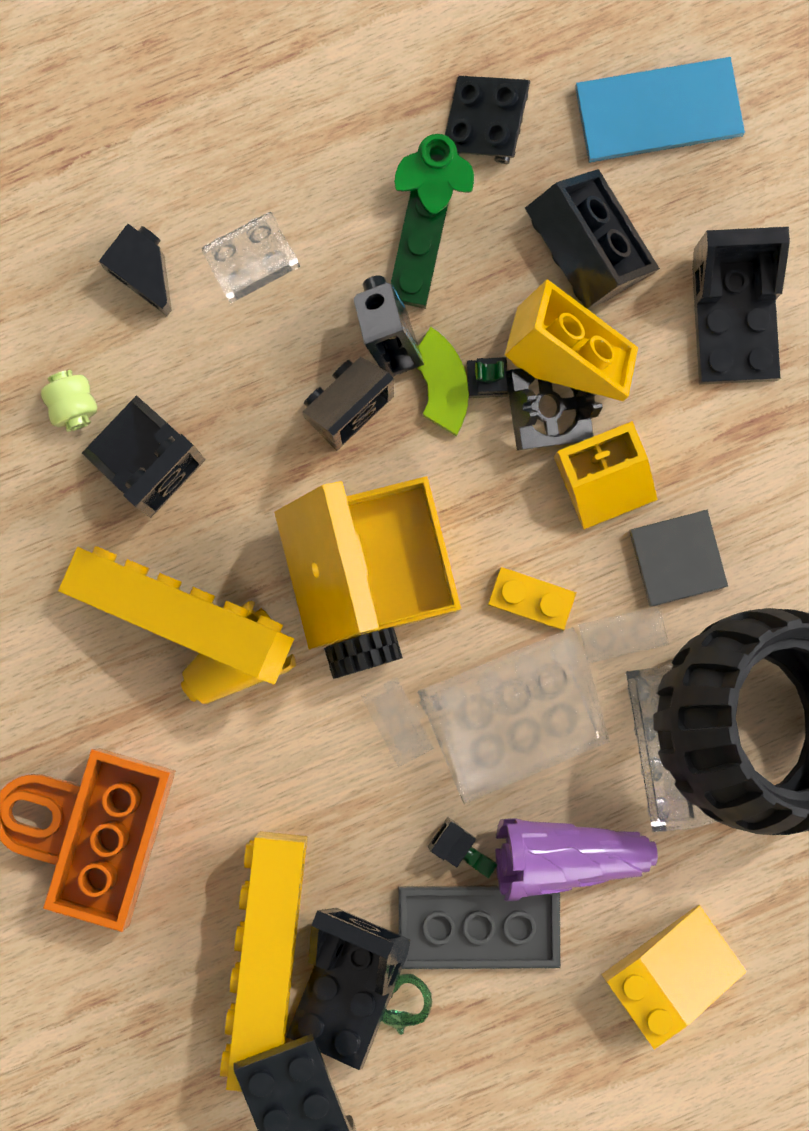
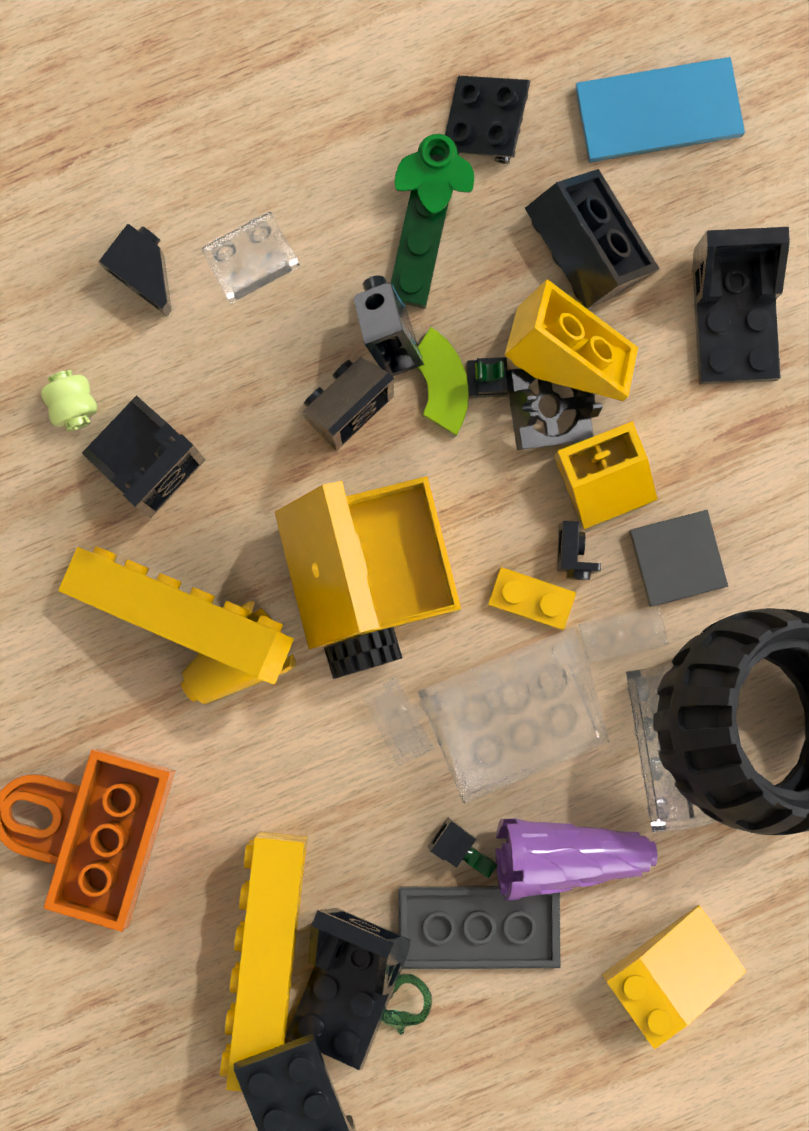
none -> black bracket [557,521,601,580]

